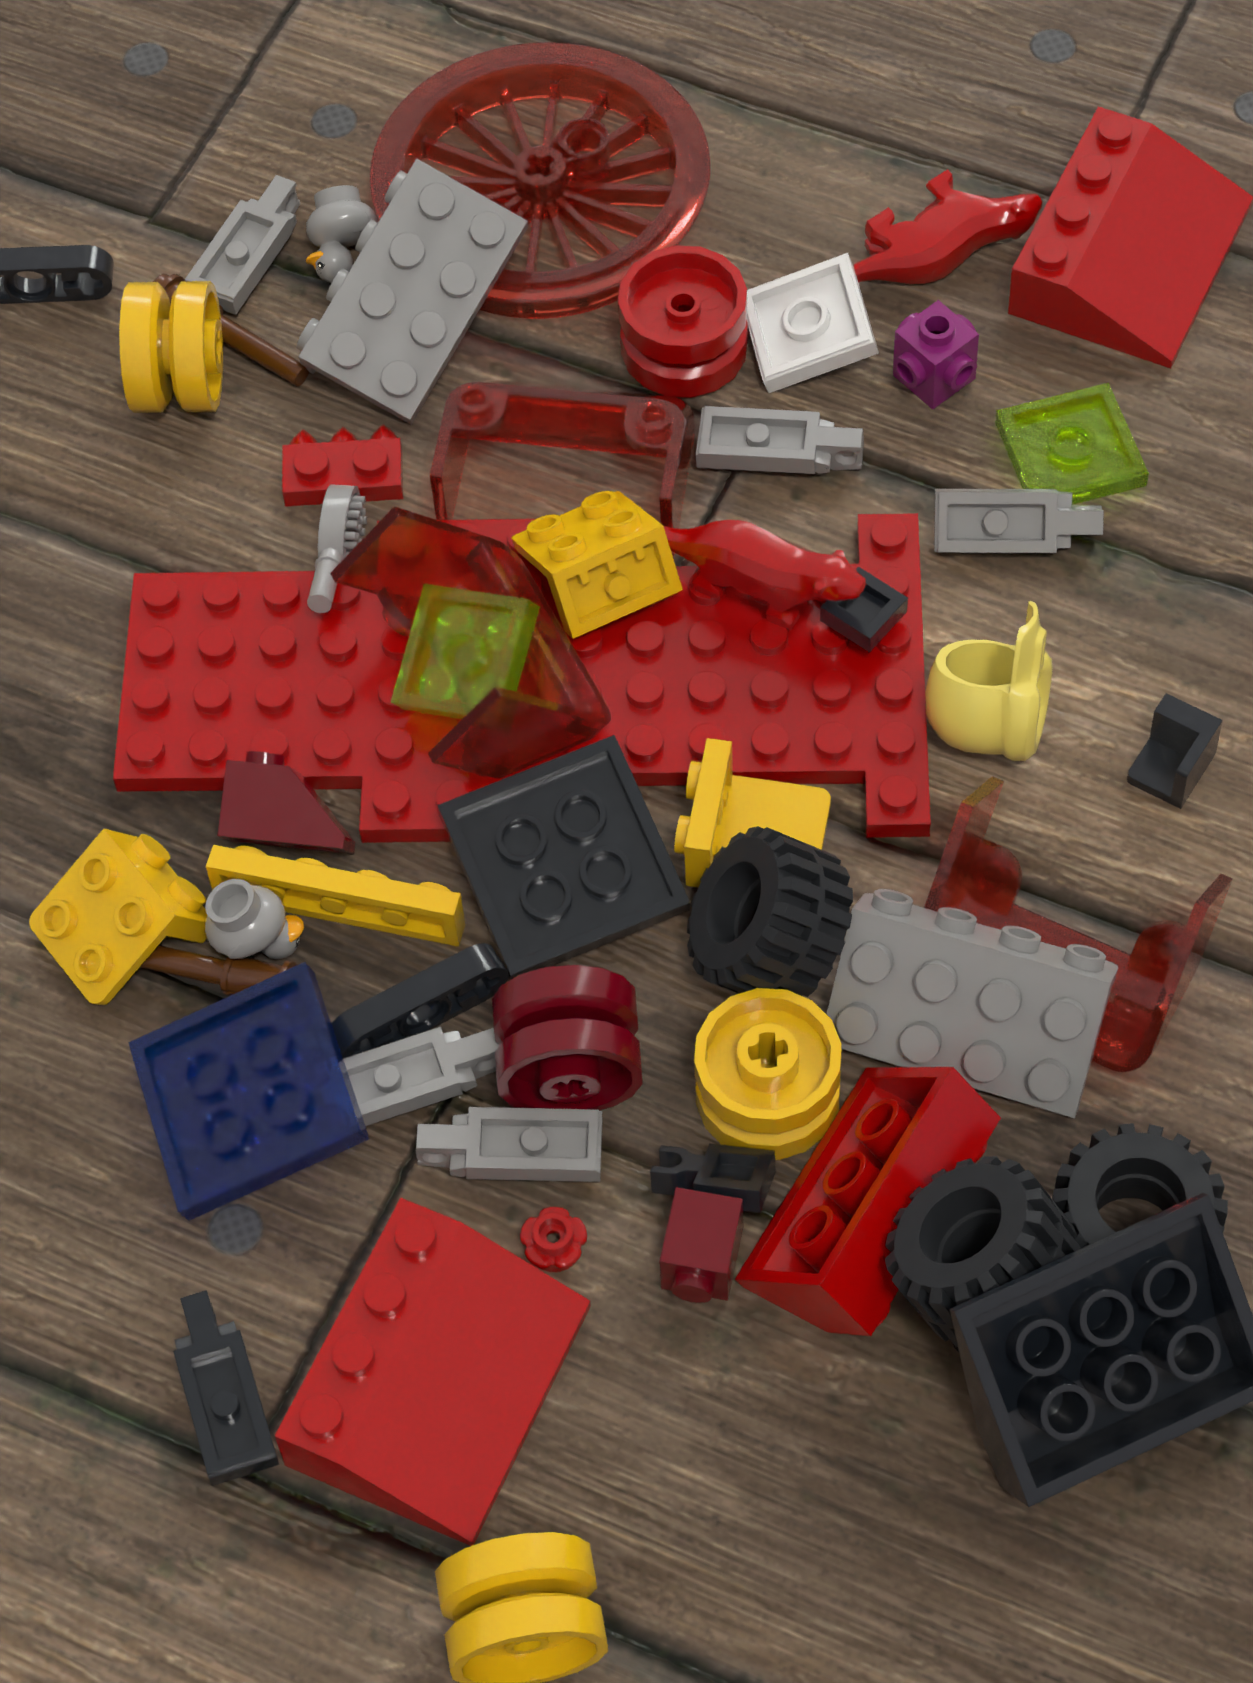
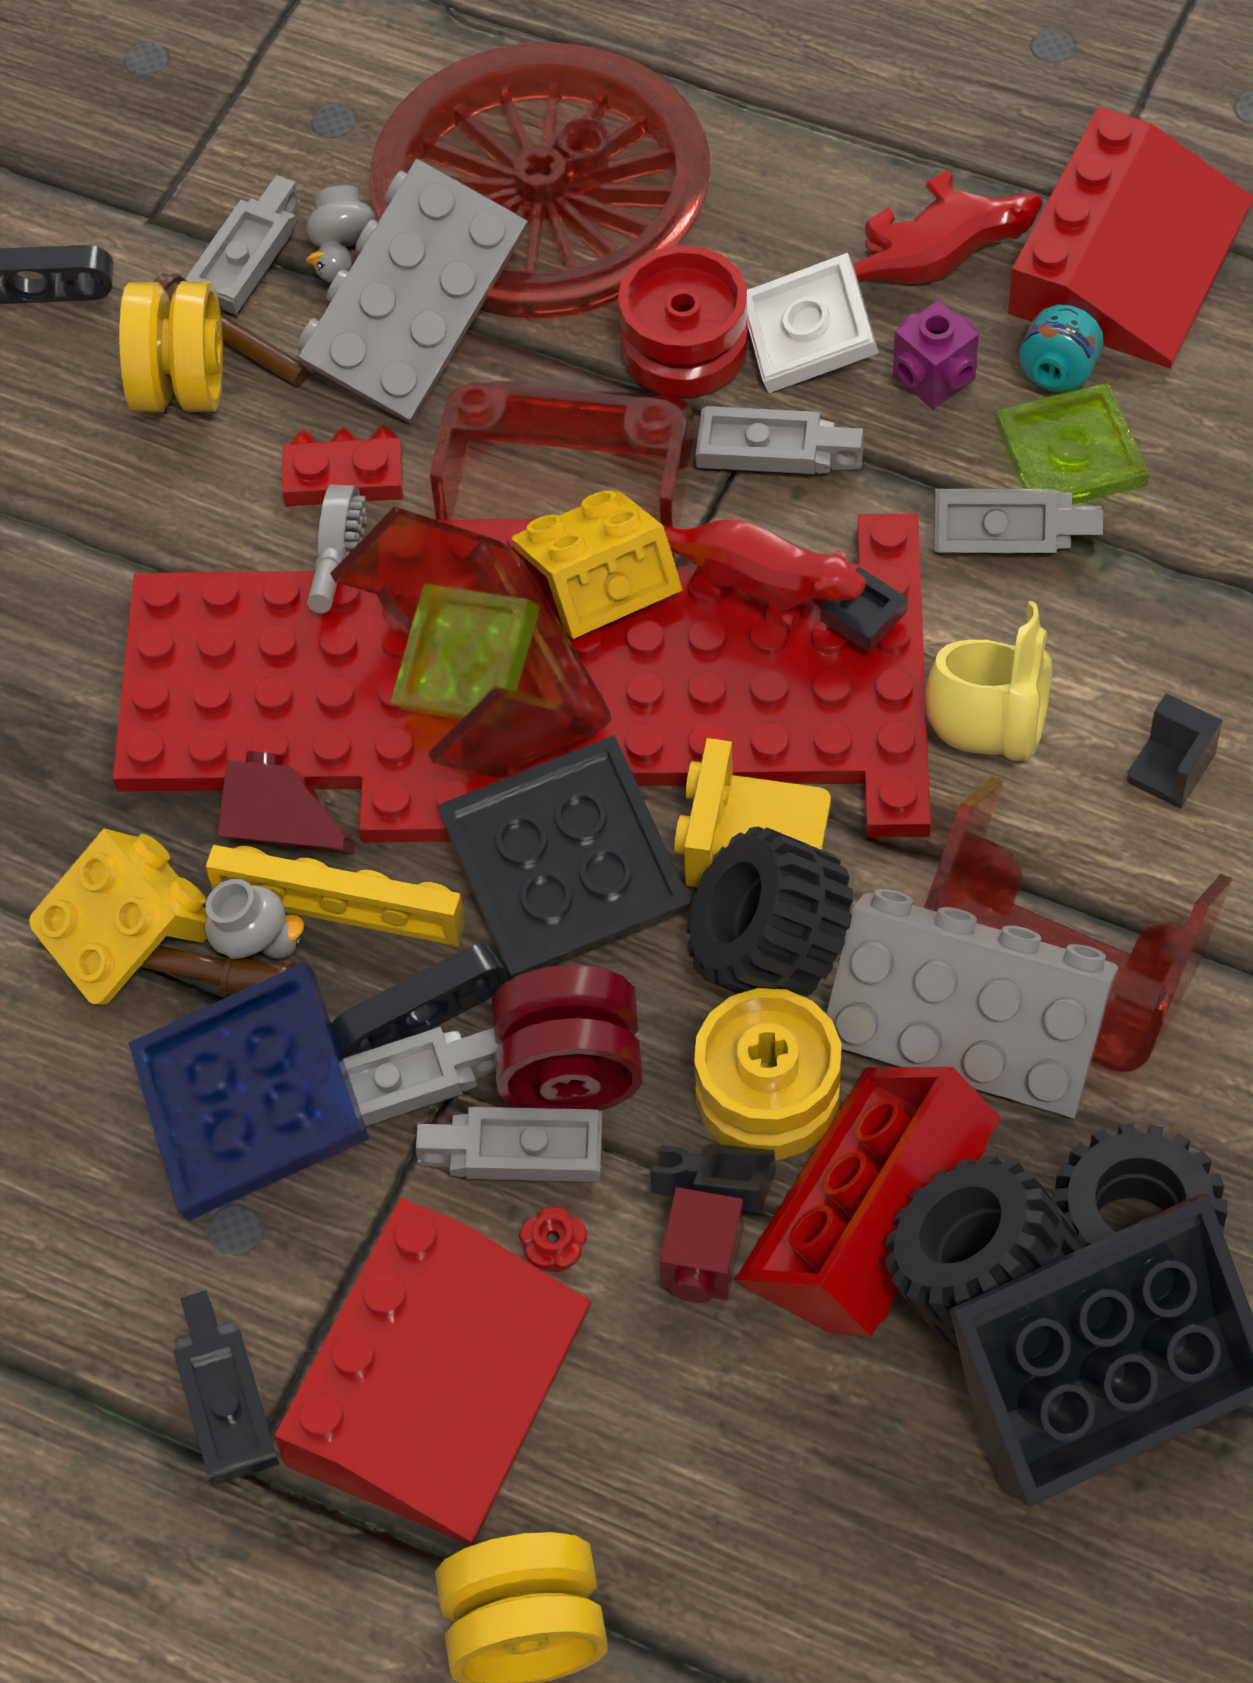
none -> teal head [1019,304,1104,393]

